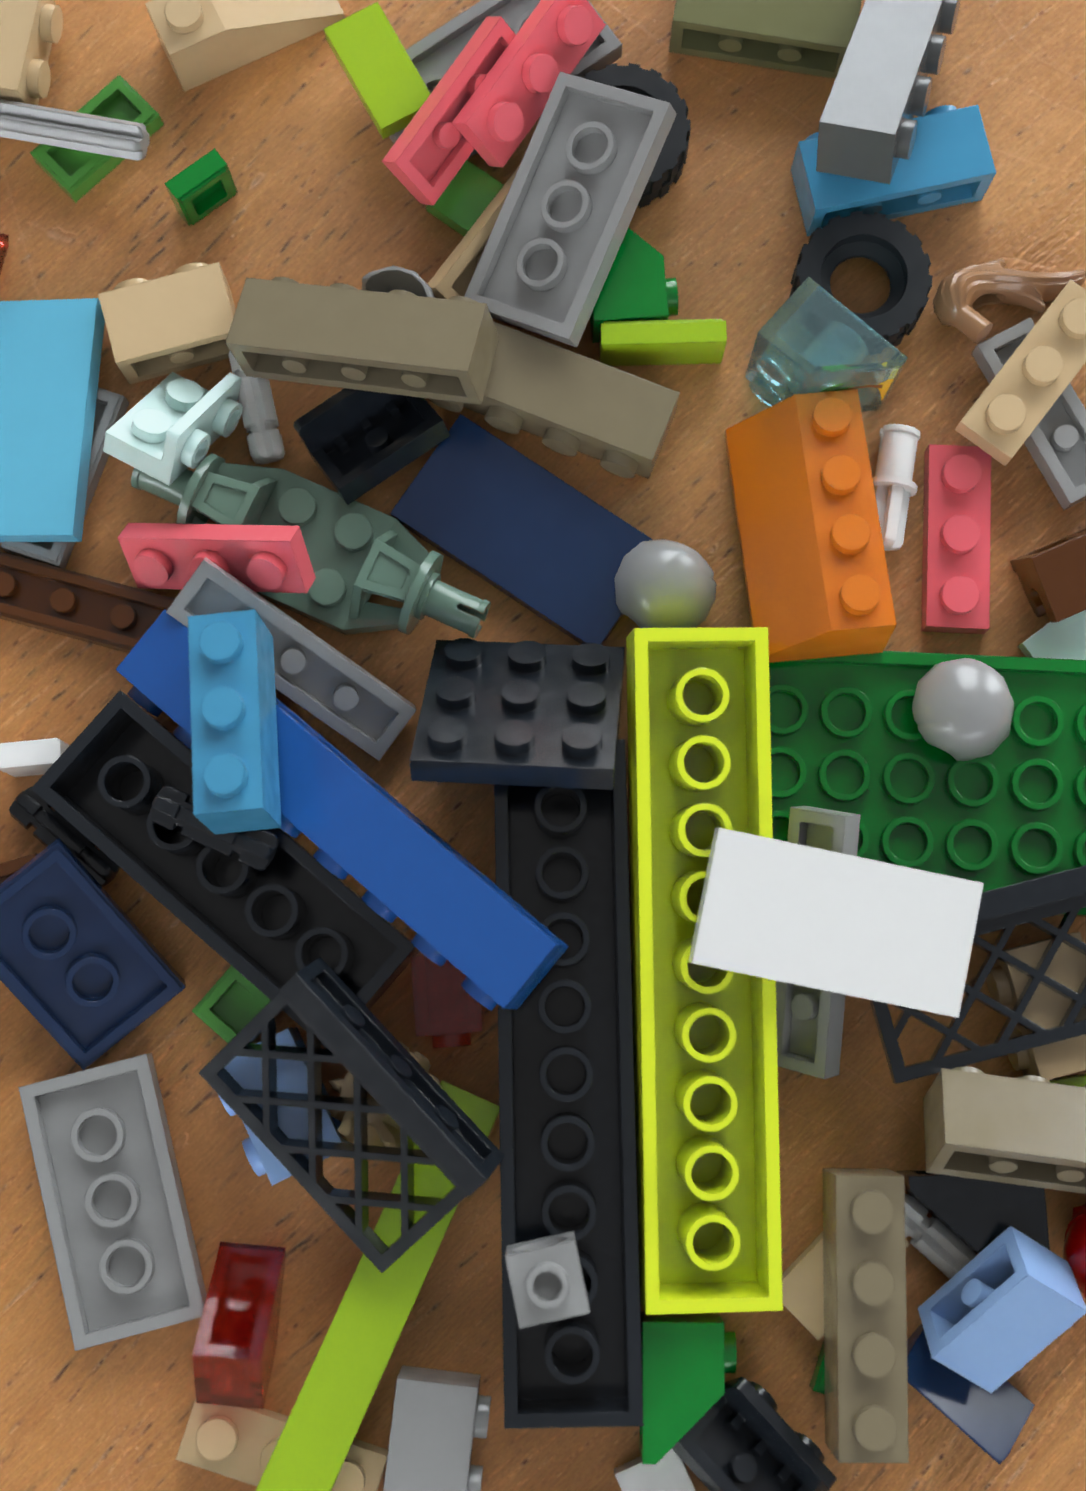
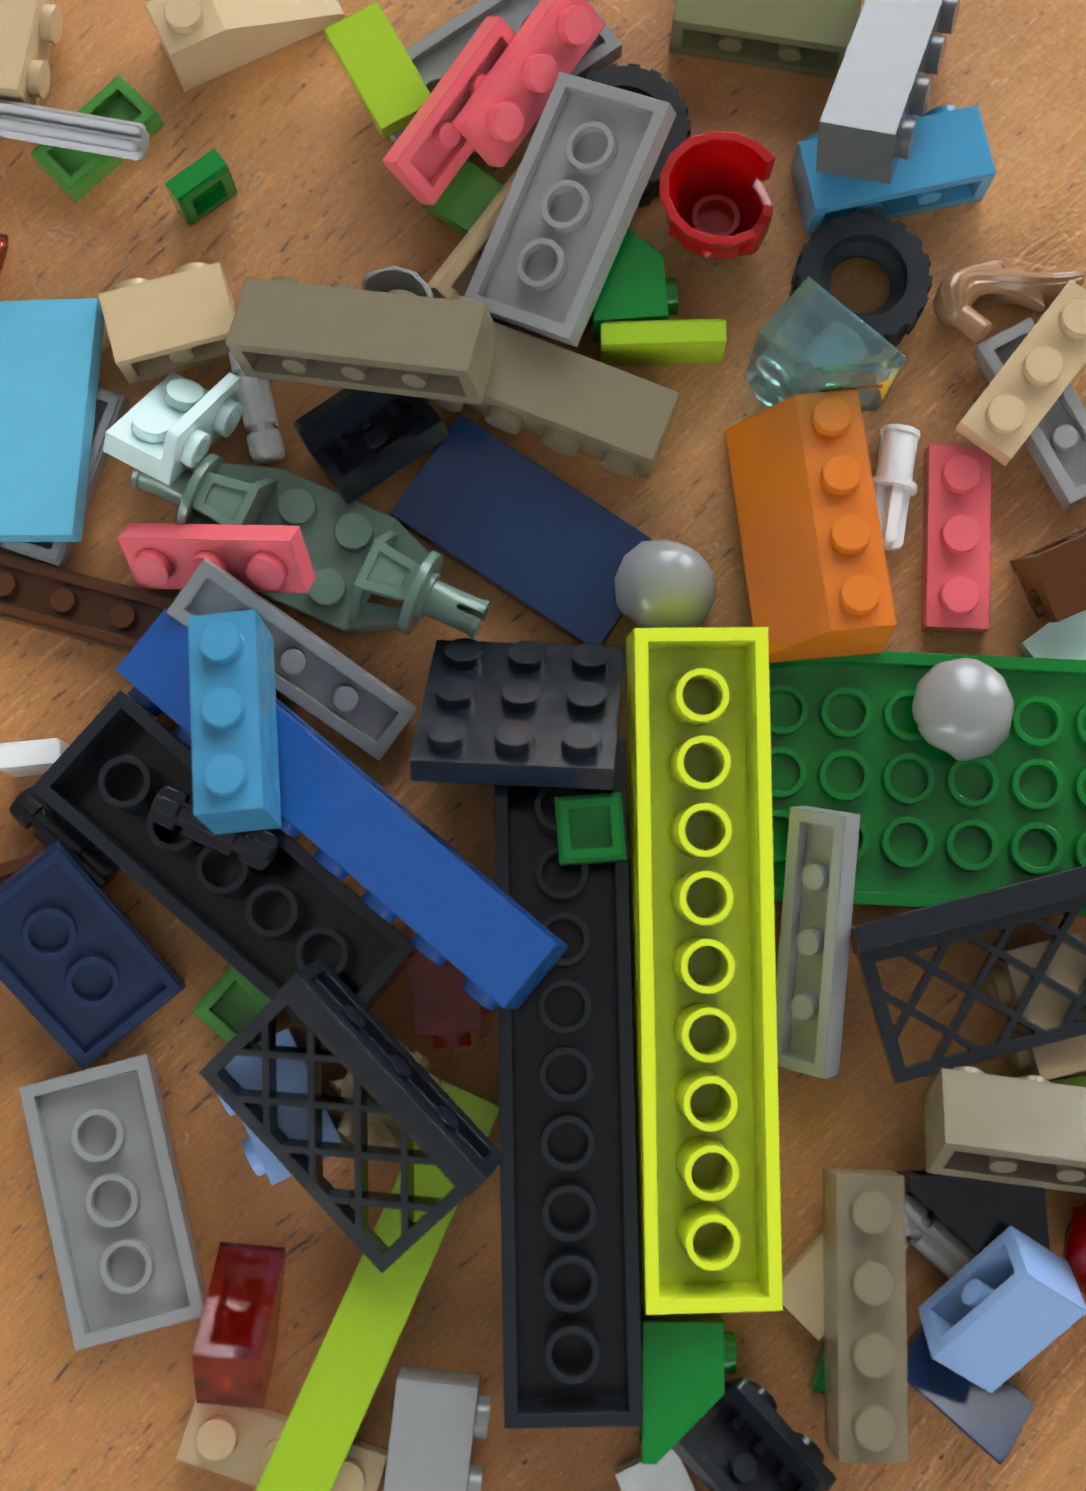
light grey brick [505,1231,590,1328] -> none
white tile [688,827,984,1018] -> none
none -> green tile [555,792,627,866]
none -> red helmet [659,131,775,260]

